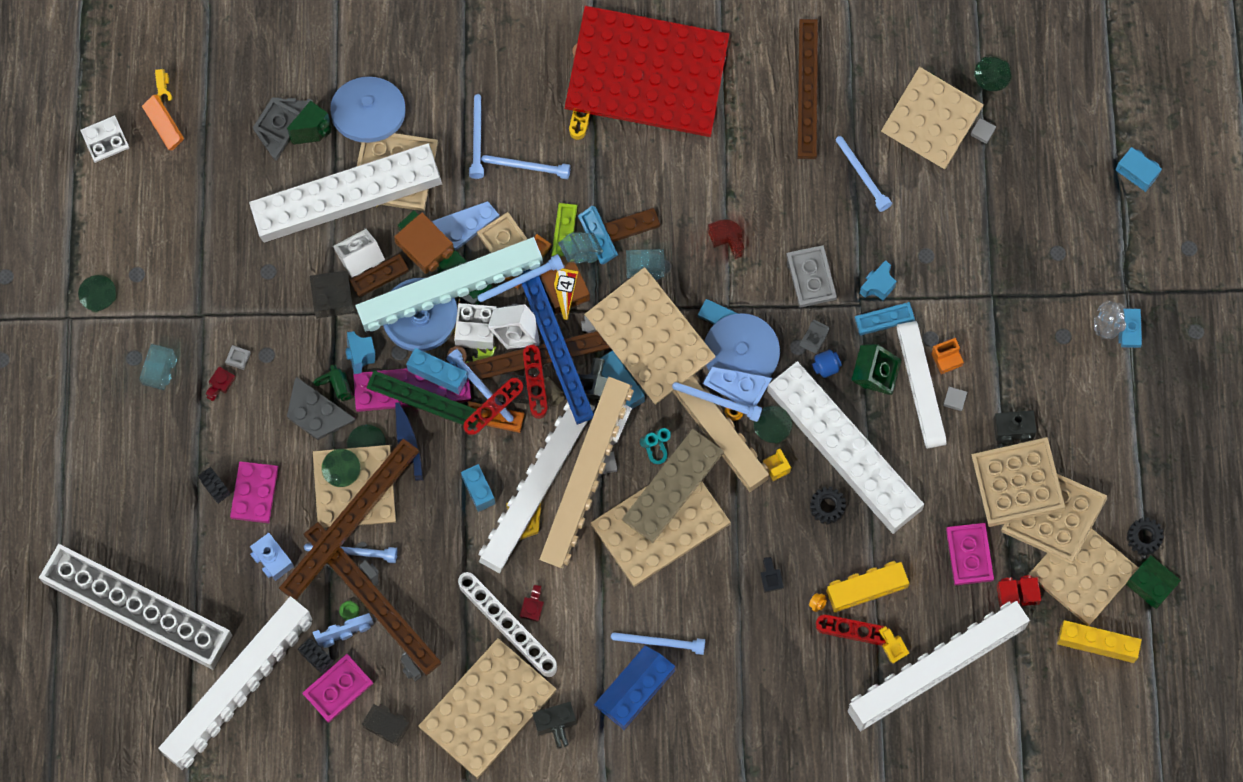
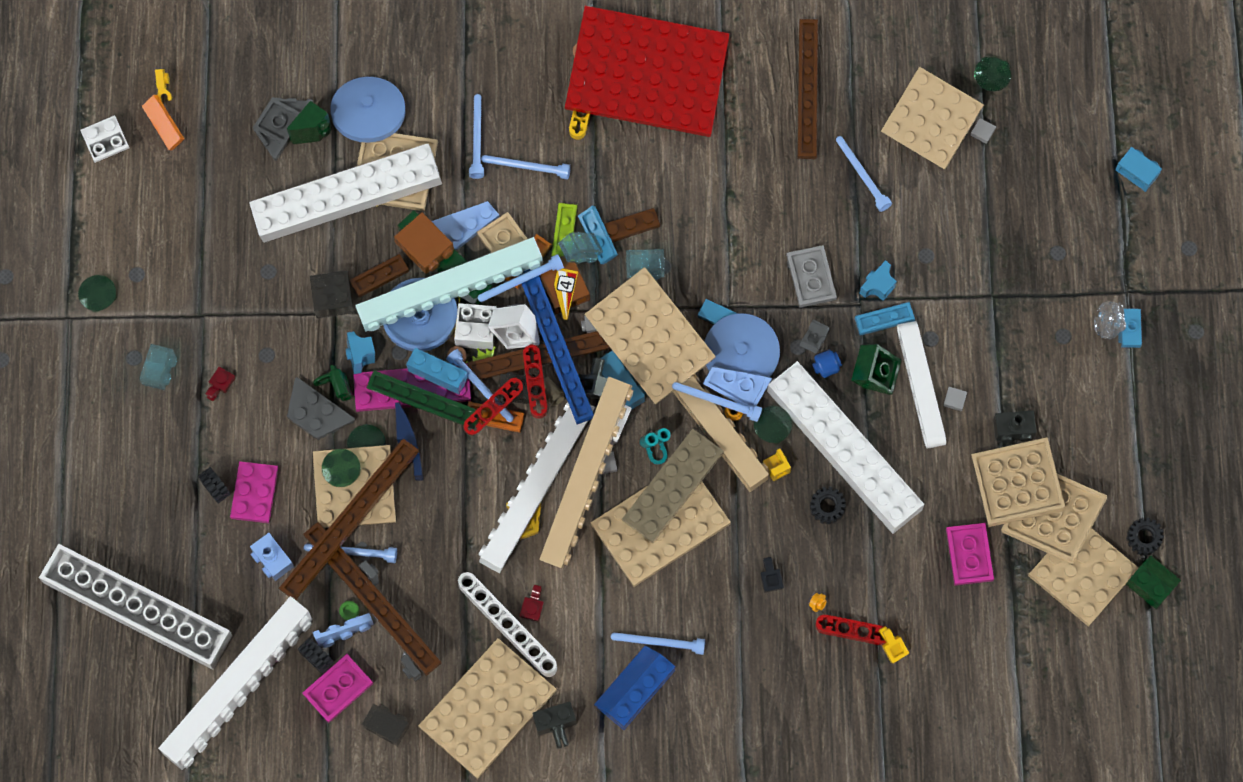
light grey tile [225,345,251,370] -> none
white slope [333,229,385,277] -> none
dark azure brick [461,464,495,512] -> none
clear red brick [707,220,744,259] -> none
yellow brick [826,561,909,613] -> none
white brick [848,601,1030,732] -> none
orange piece [931,338,964,374] -> none
red piece [996,575,1041,607] -> none
yellow brick [1057,620,1142,663] -> none

